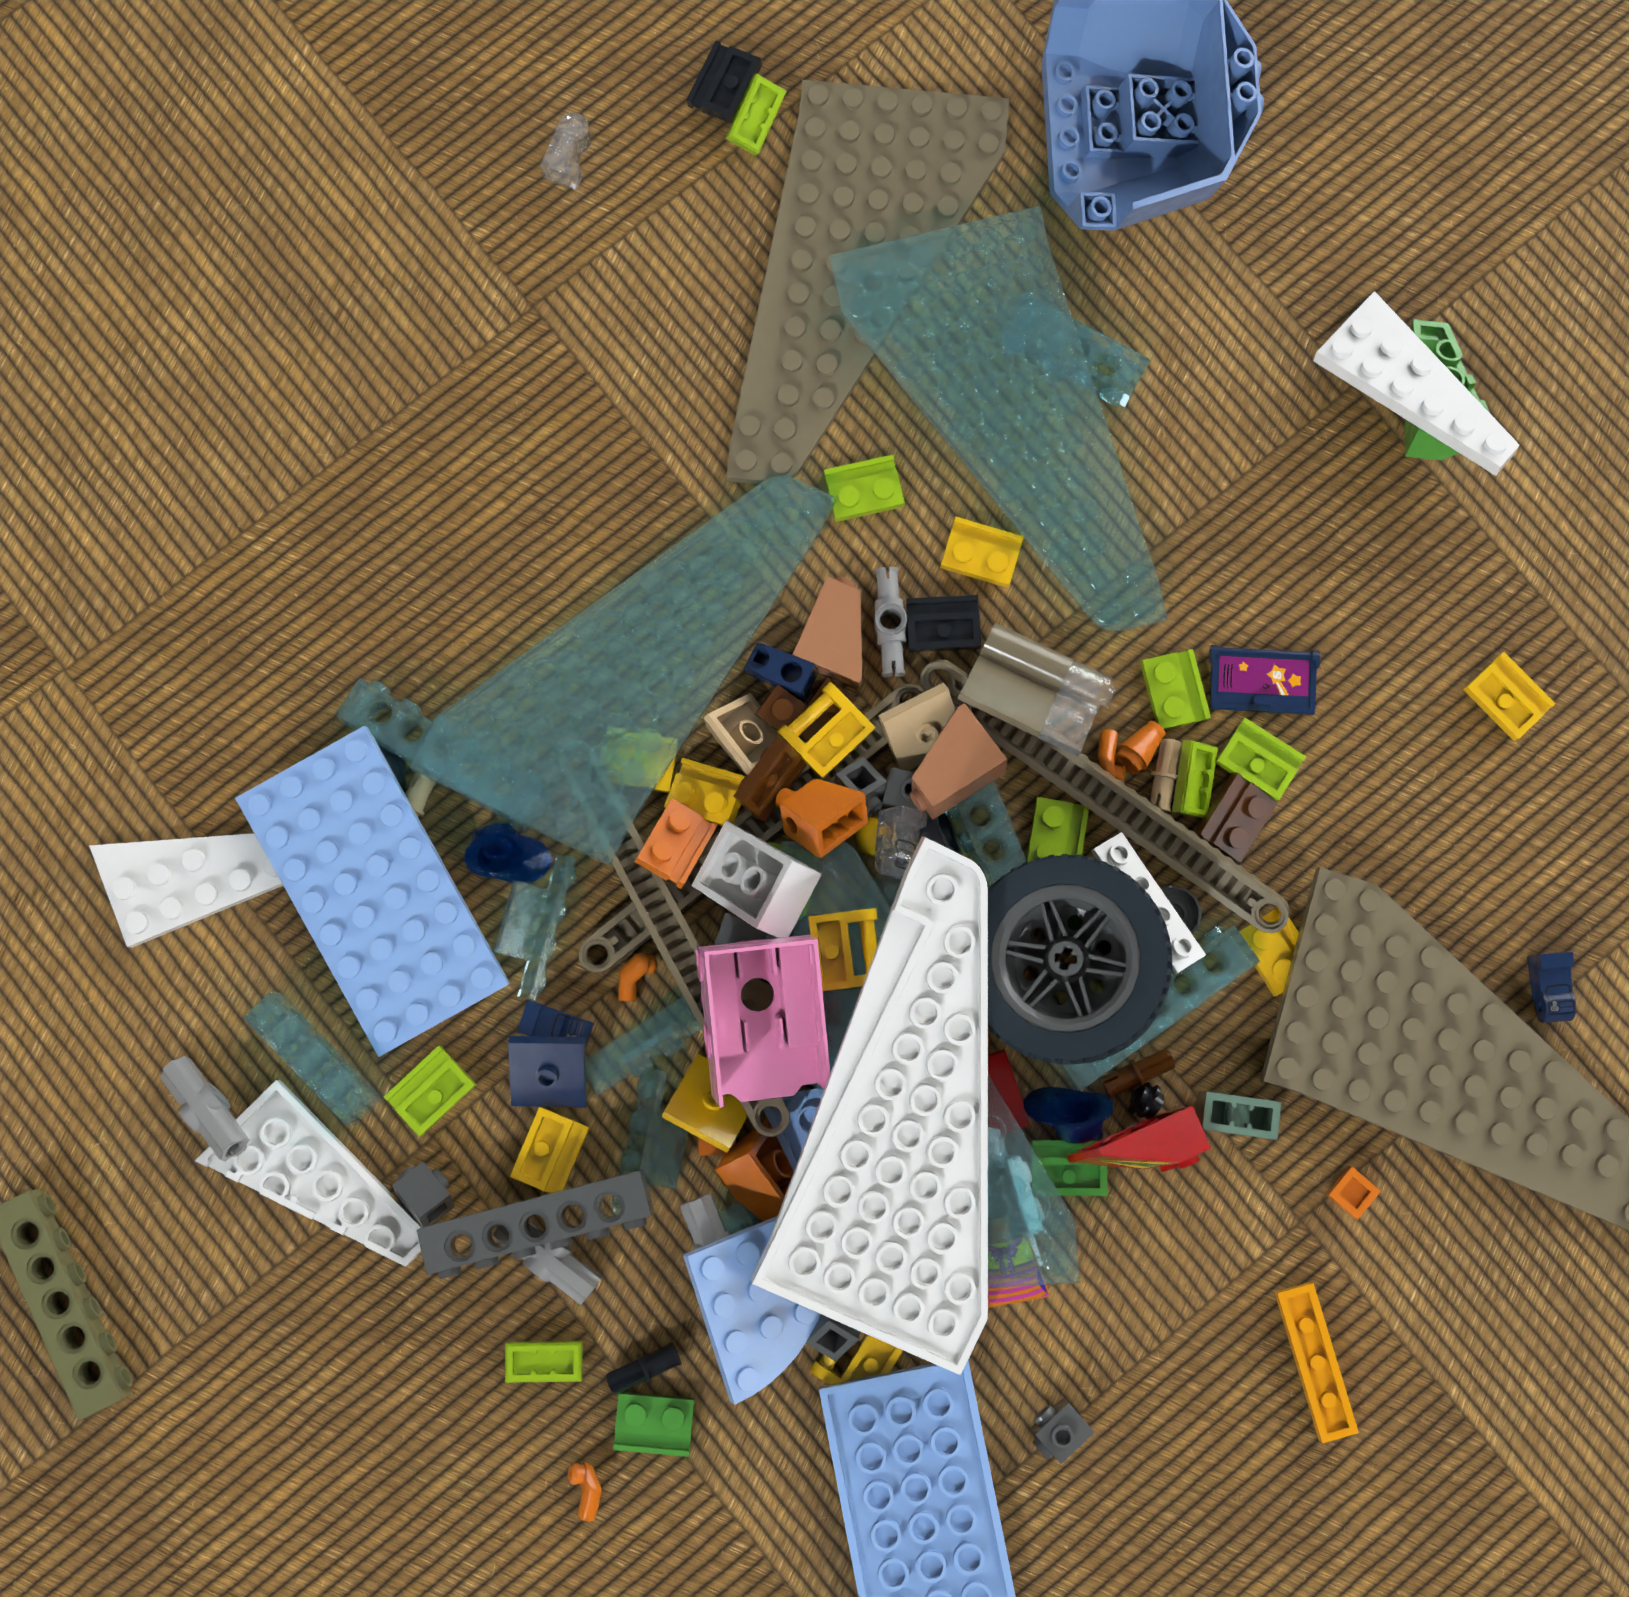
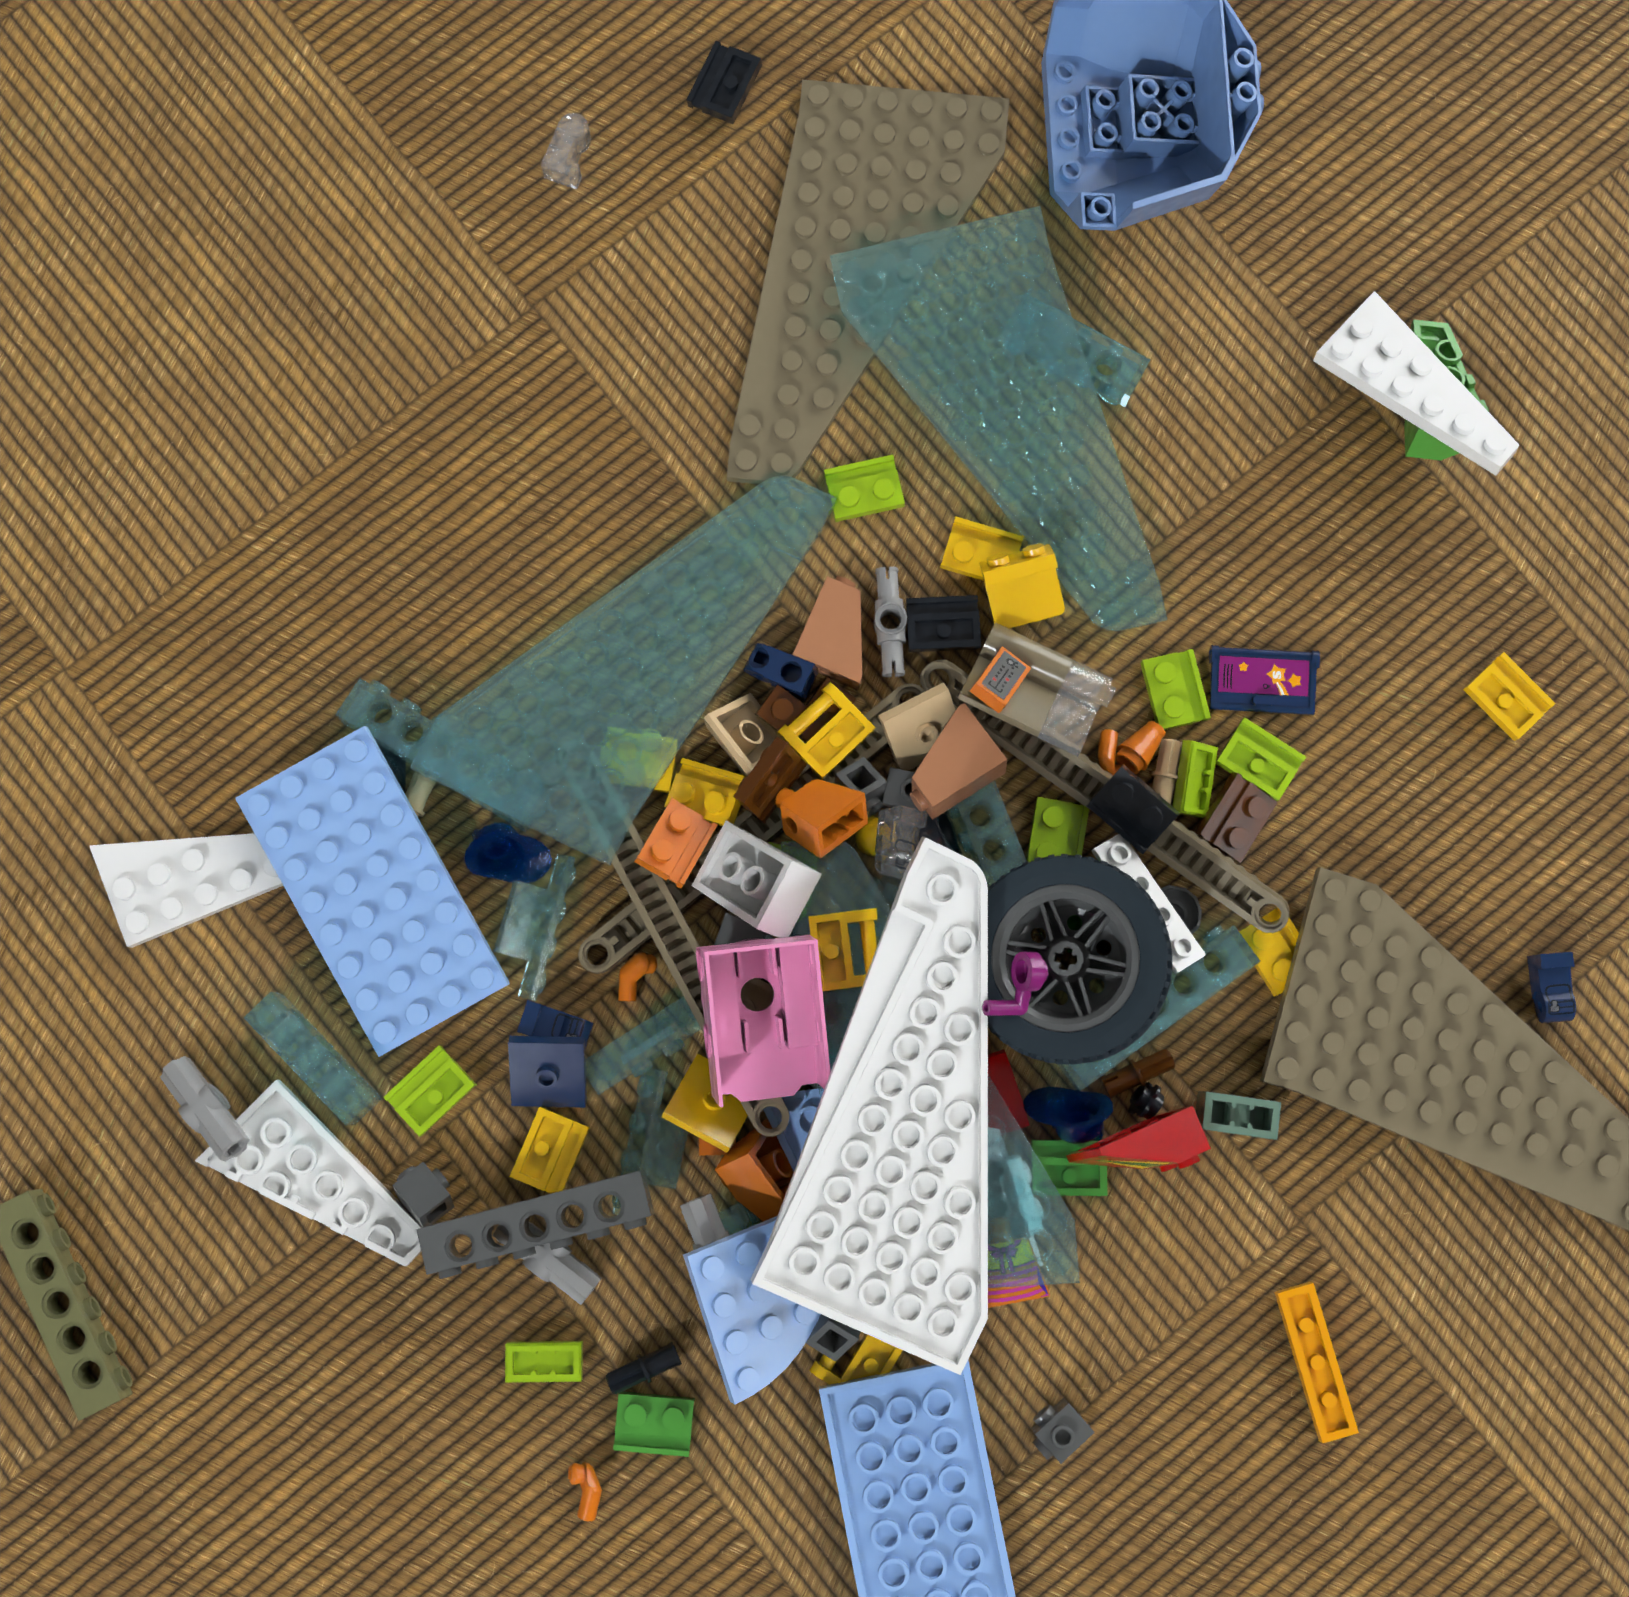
lime plate [725,73,787,156] -> none
orange plate [1325,1166,1381,1220] -> none
none -> tile [970,646,1031,713]
none -> yellow bracket [979,543,1065,629]
none -> magenta plate [982,952,1048,1016]
none -> black plate [1087,764,1180,854]

